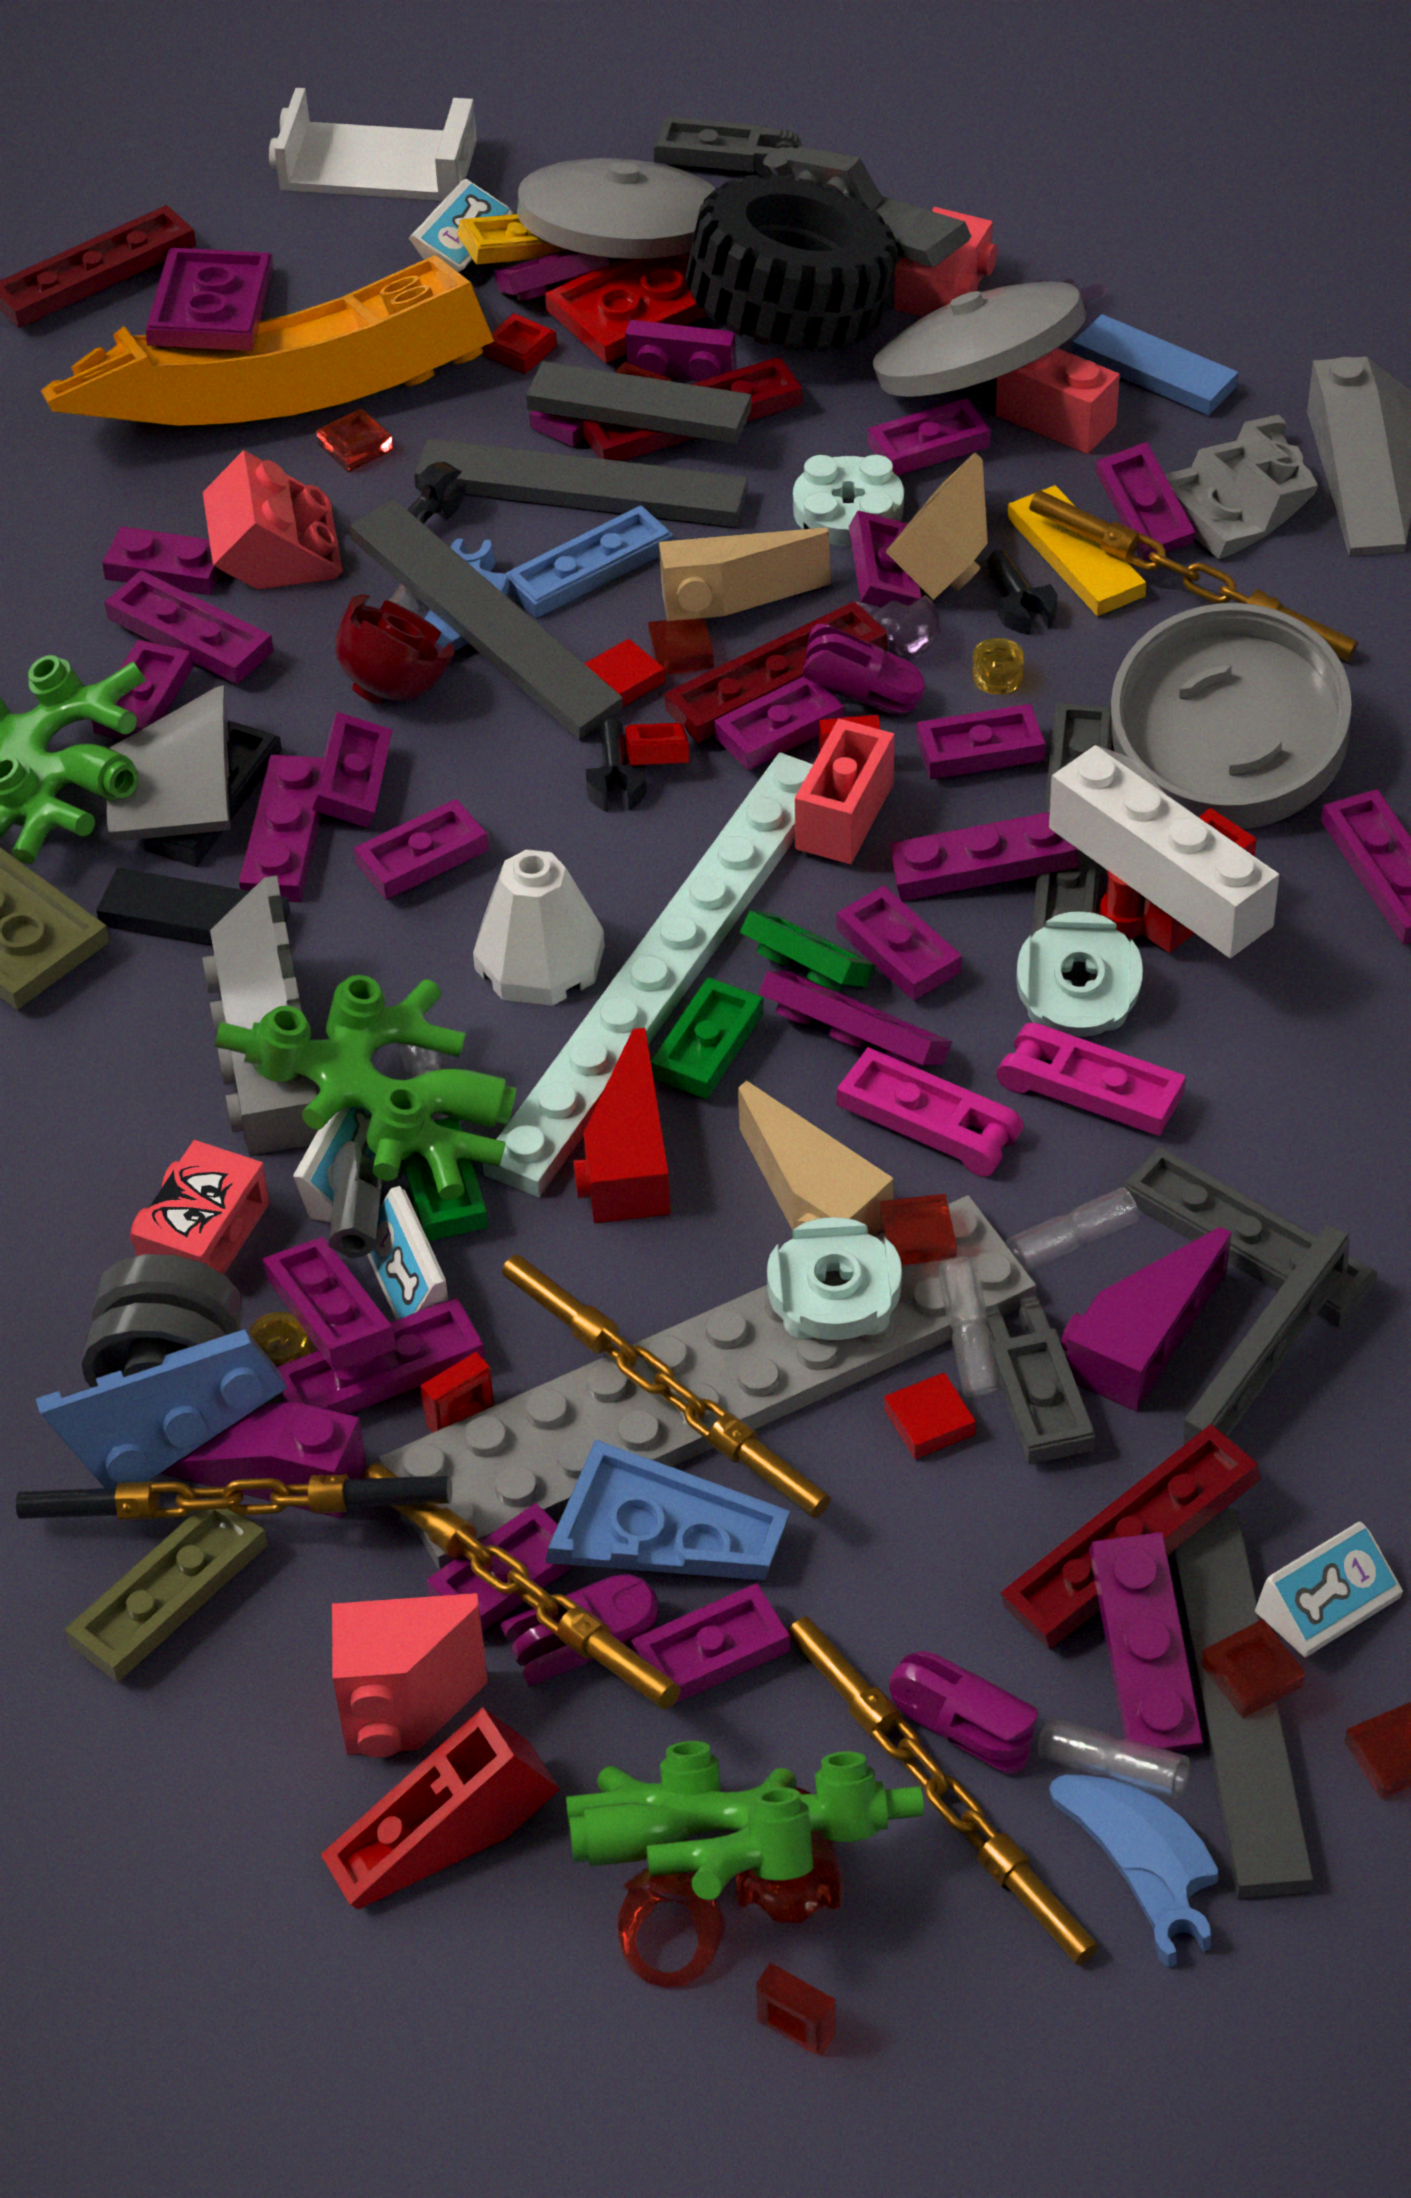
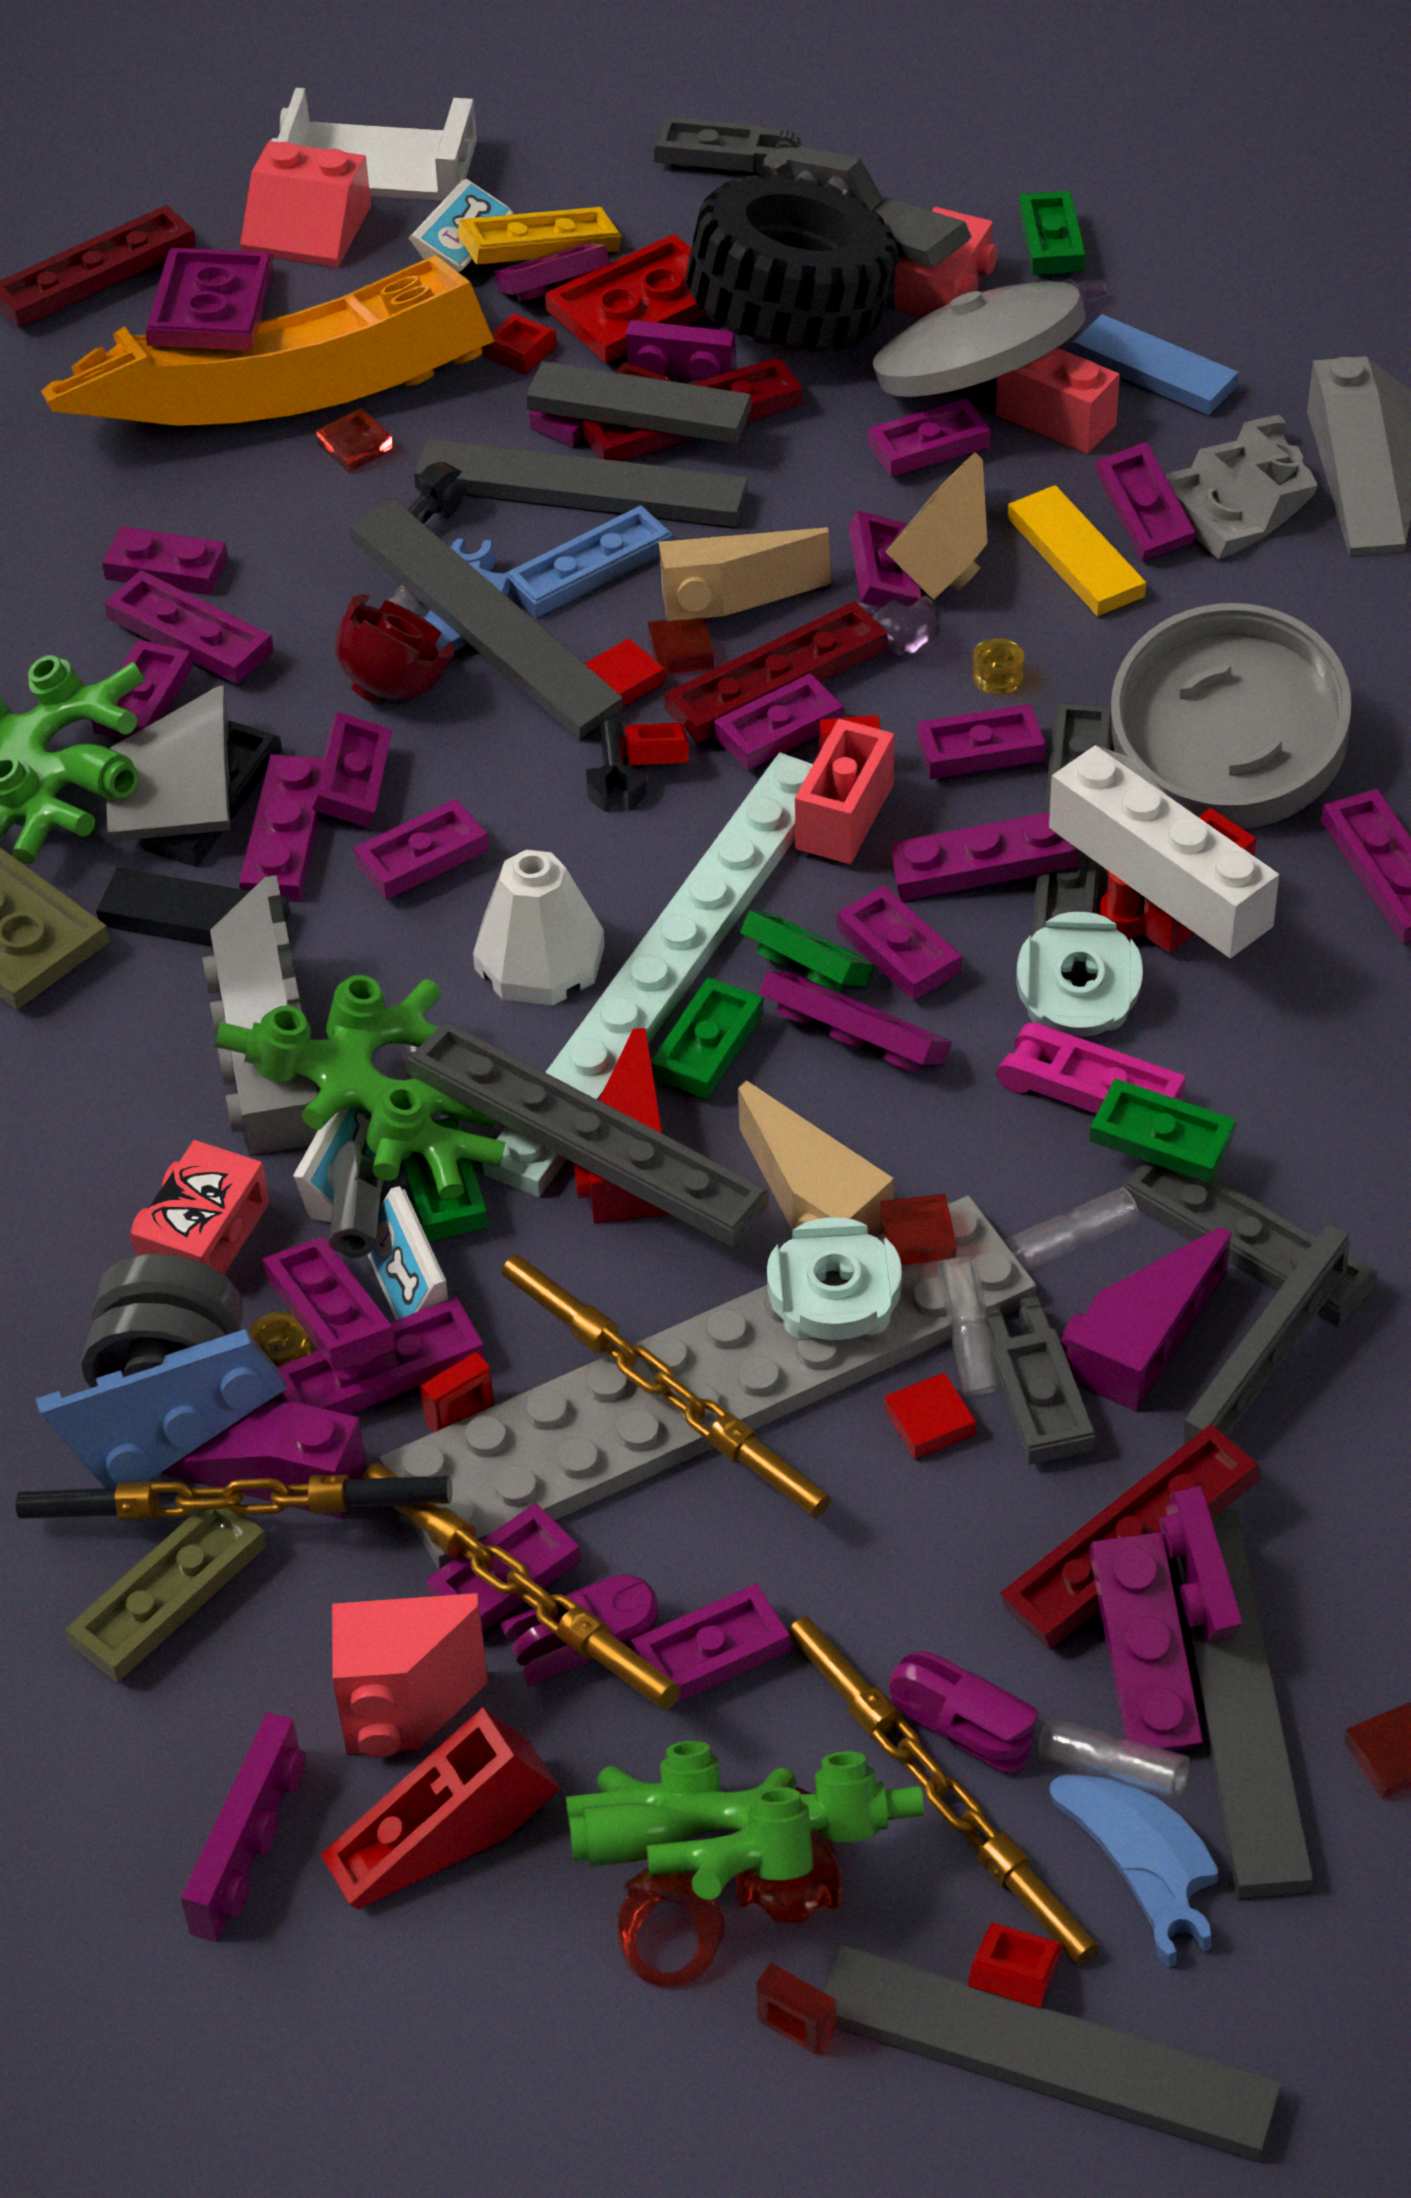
coral slope [203,450,343,590] -> none
light grey dish [517,158,716,259] -> none
medium blue wing [545,1439,790,1580] -> none
light aqua plate [793,455,904,546] -> none
magenta arm [802,624,926,715] -> none
dark pink plate [836,1047,1024,1177] -> none
black bar [987,550,1058,635] -> none
pearl gold piece [1029,490,1358,662] -> none
clear red tile [1202,1619,1305,1719] -> none
slope [1255,1521,1403,1658] -> none
none -> magenta plate [181,1712,306,1942]
none -> coral slope [240,141,371,268]
none -> dark grey tile [408,1020,770,1247]
none -> dark grey tile [817,1944,1282,2162]
none -> red tile [967,1922,1063,2008]
none -> green plate [1018,191,1085,275]
none -> green plate [1090,1078,1236,1183]
none -> magenta plate [1159,1486,1243,1644]

